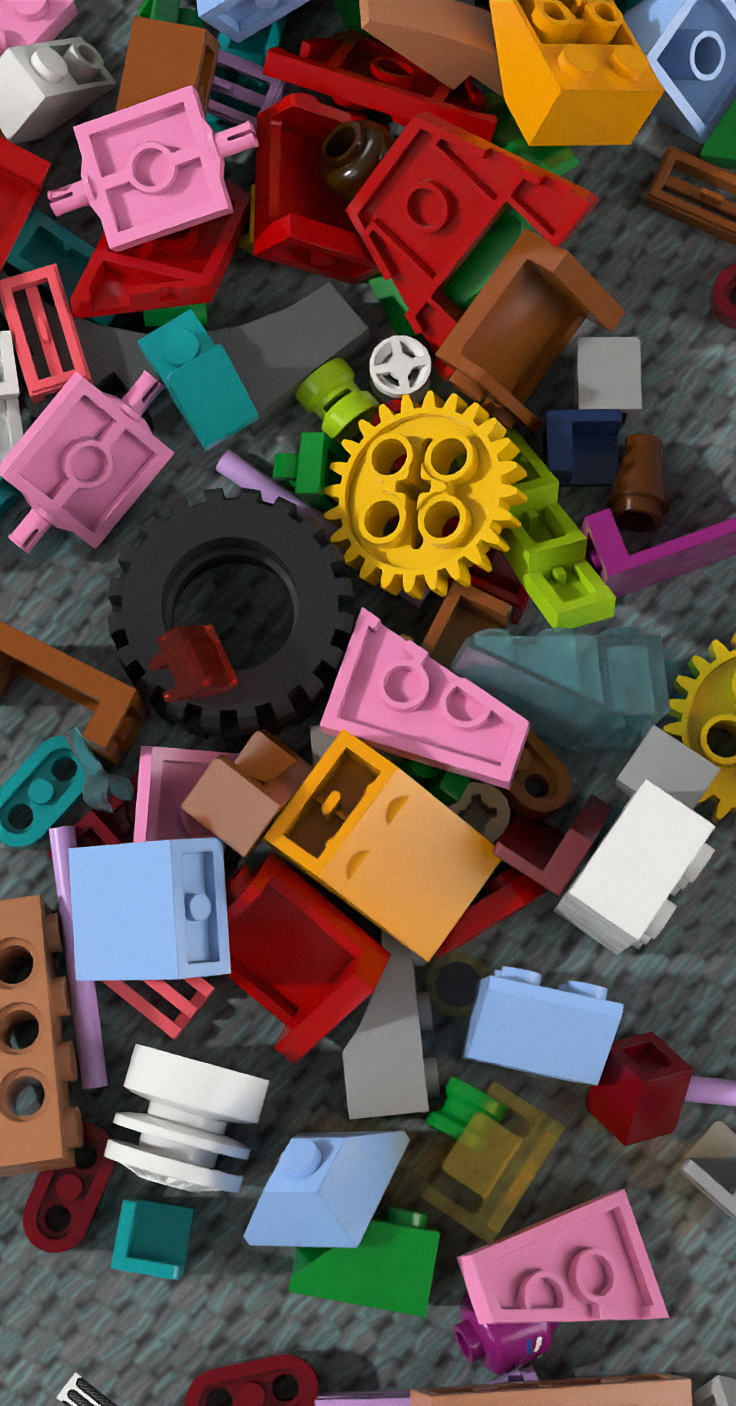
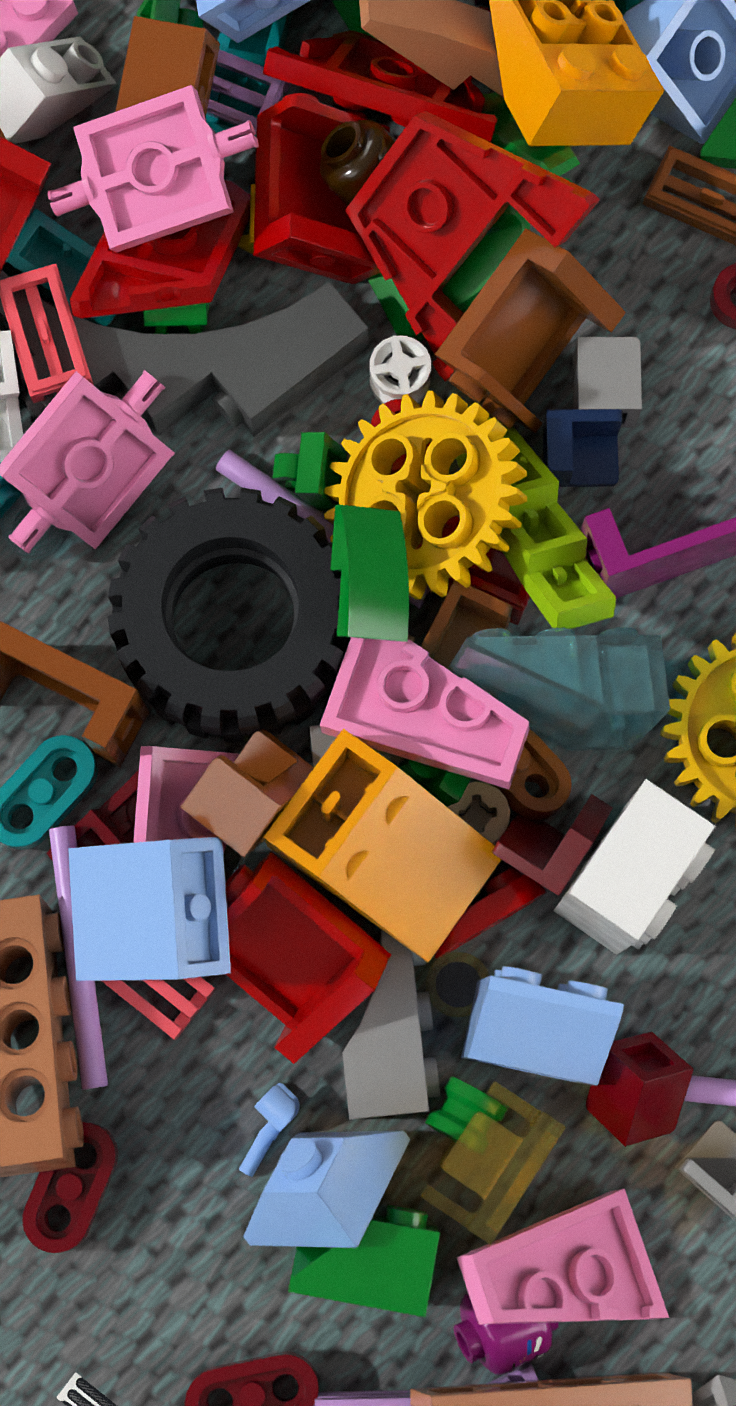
clear light blue hand [62,725,134,813] -> none
white wheel [104,1044,270,1193] -> none
teal panel [110,1197,196,1280] -> none
teal slope [137,309,259,451] -> none
clear red tile [148,625,239,702] -> none
lime wheel [295,357,381,444] -> none
reddish brown cone [606,434,669,532] -> none
light grey panel [615,725,720,810] -> none
none -> light blue hand [239,1083,300,1177]
none -> green slope [330,505,409,642]

